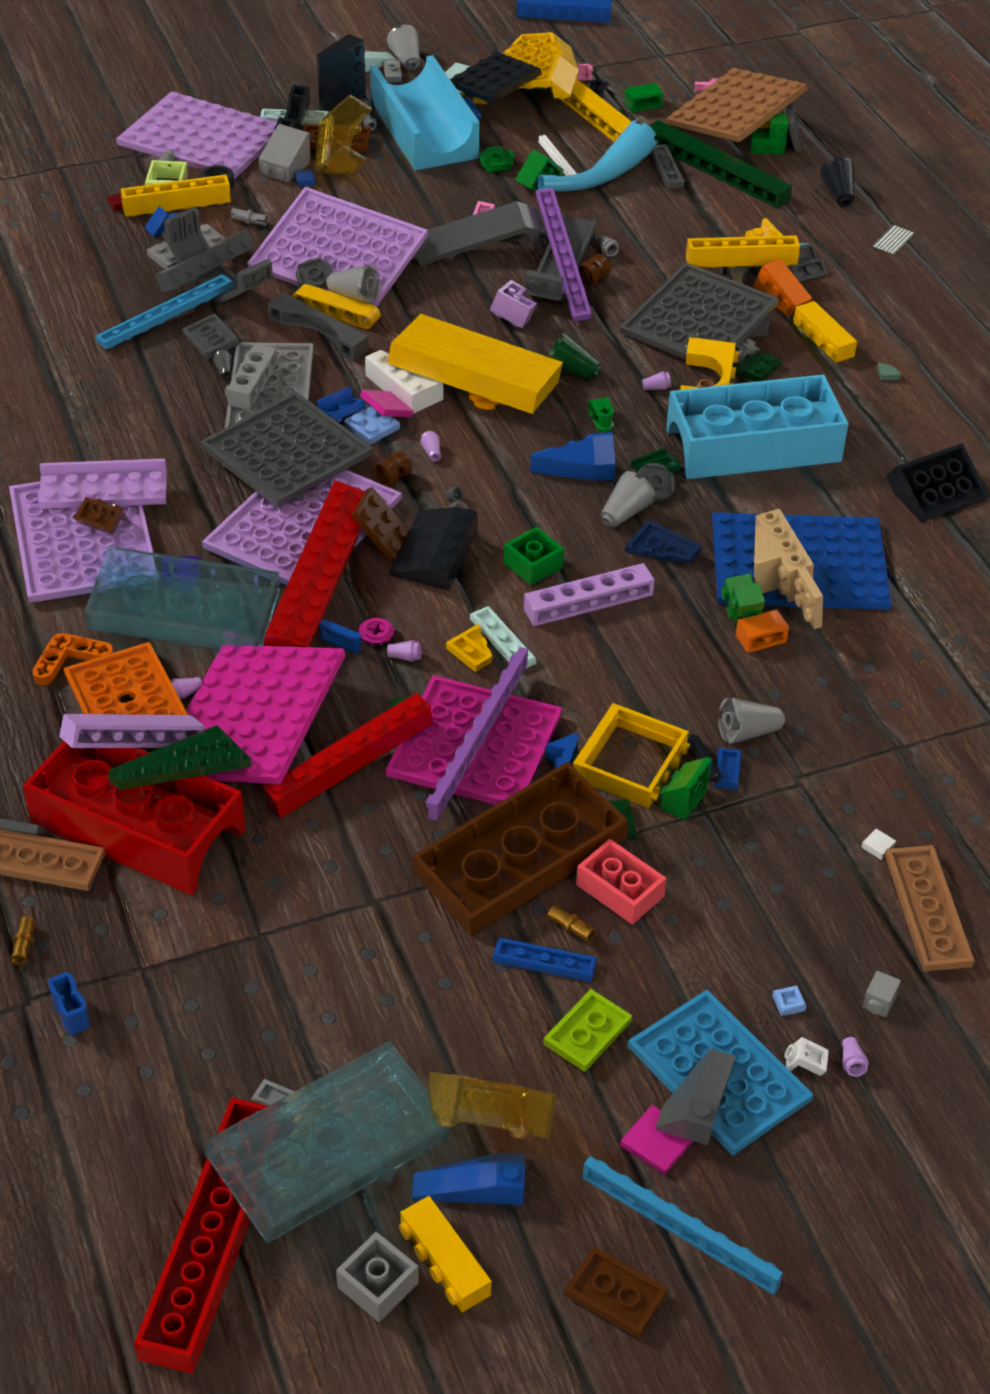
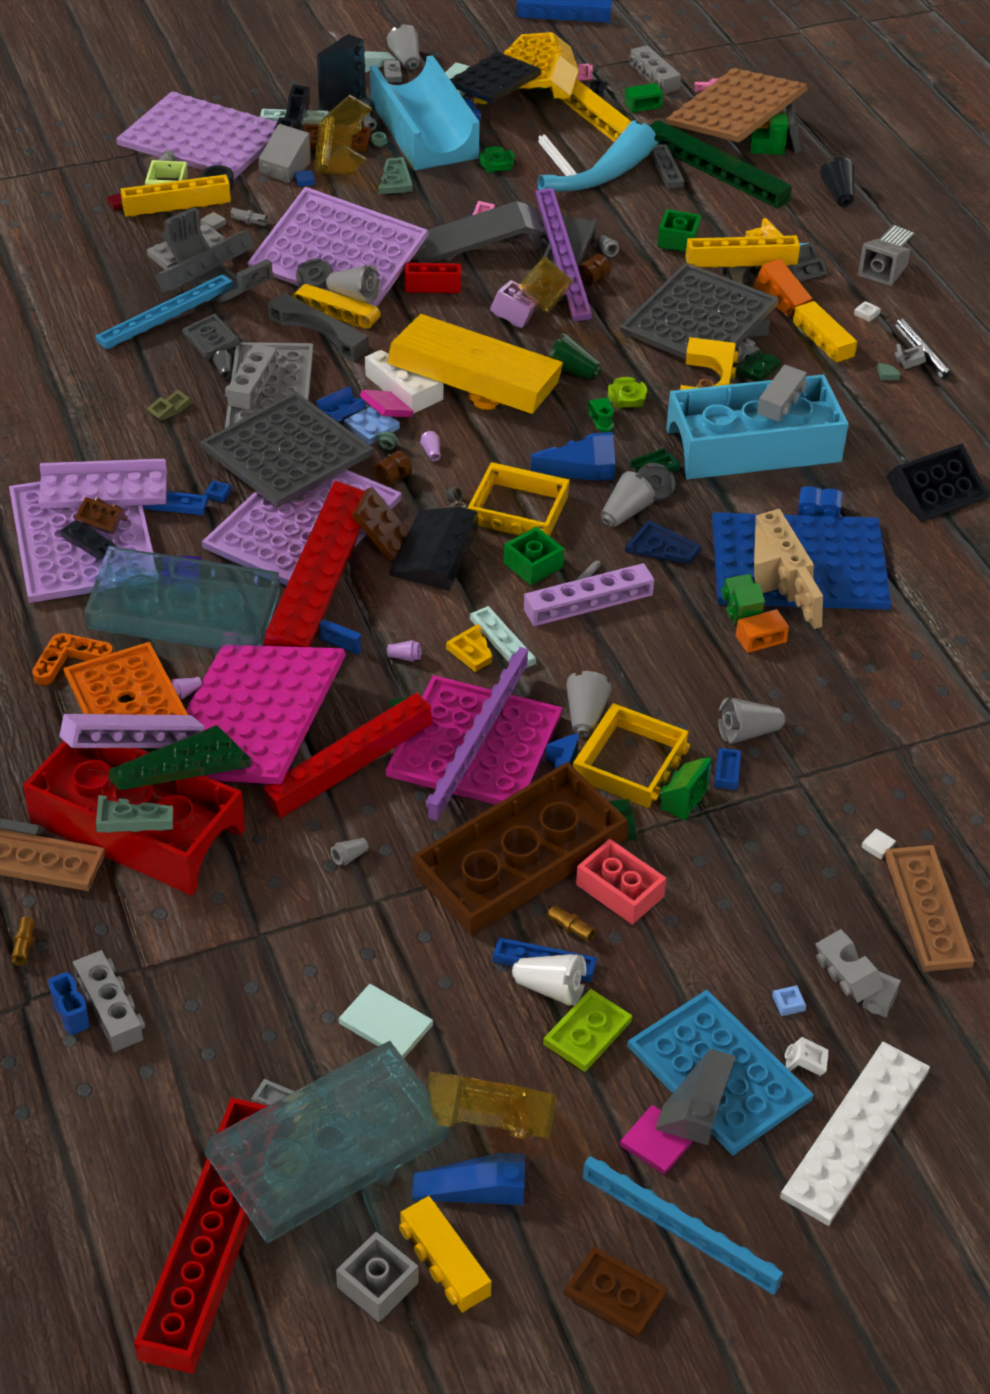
blue slope [145,206,178,238] -> none
dark pink gear [359,618,394,646] -> none
green brick [515,149,564,193] -> none
lavender cone [642,371,671,391] -> none
black axle [687,734,722,784] -> none
lavender cone [842,1037,869,1077] -> none
none -> black hinge [60,520,117,560]
none -> light grey brick [73,950,145,1052]
none -> sand green wing [96,795,173,833]
none -> blue plate [142,491,208,515]
none -> olive slope [146,389,192,420]
none -> light grey tile [200,212,226,230]
none -> blue tile [204,481,232,503]
none -> light grey cone [331,838,369,865]
none -> light aqua tile [339,984,433,1061]
none -> sand green plate [371,132,388,147]
none -> sand green wing [378,157,413,195]
none -> sand green plate [378,431,398,450]
none -> red brick [405,263,461,294]
none -> yellow window [468,462,570,537]
none -> white cone [512,954,586,1005]
none -> clear yellow brick [519,256,573,314]
none -> light grey cone [566,671,612,737]
none -> light grey piece [574,560,601,581]
none -> lime plate [608,377,647,409]
none -> light grey brick [629,45,681,94]
none -> green brick [657,209,701,253]
none -> light grey brick [757,364,808,422]
none -> white plate [780,1042,930,1226]
none -> blue brick [798,486,842,518]
none -> light grey arch [815,929,884,1003]
none -> white tile [854,301,881,322]
none -> light grey slope [858,239,911,286]
none -> axle [895,318,950,379]
none -> light grey bracket [895,343,927,369]

